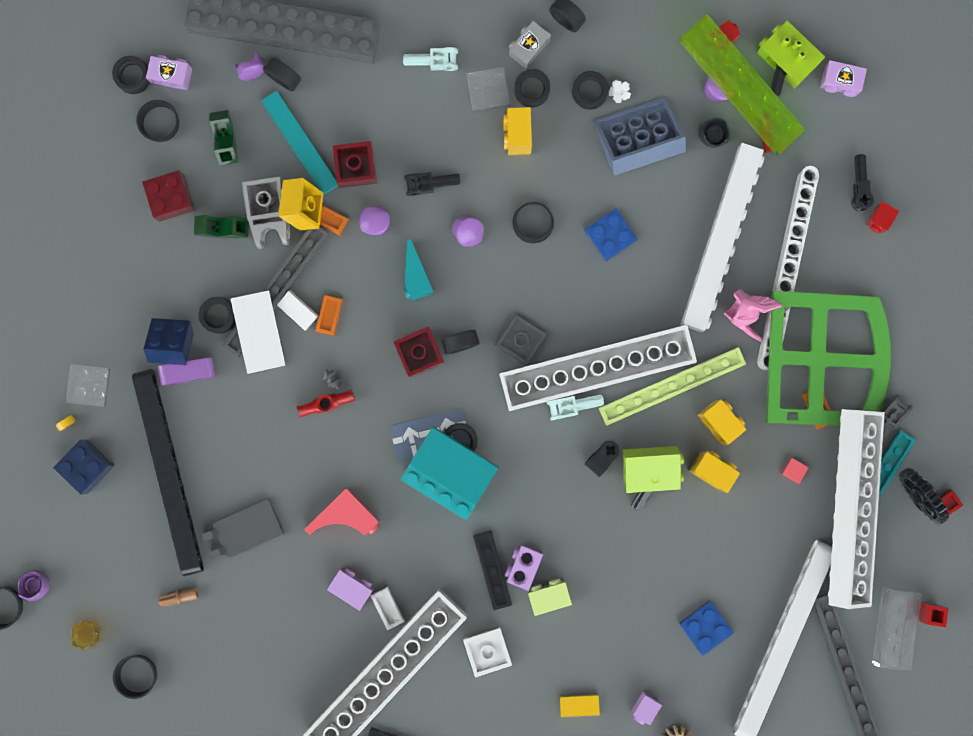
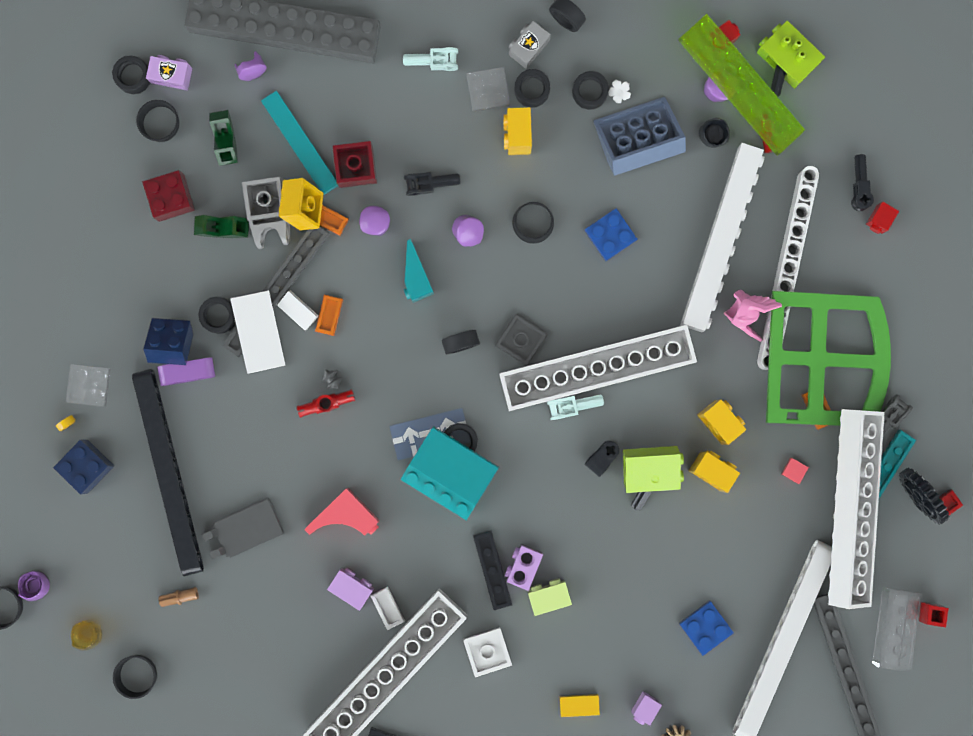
black tyre [263,58,302,91] -> none
dark red brick [393,326,445,378] -> none
yellowish green tile [598,347,746,426] -> none
lavender brick [820,60,867,97] -> none

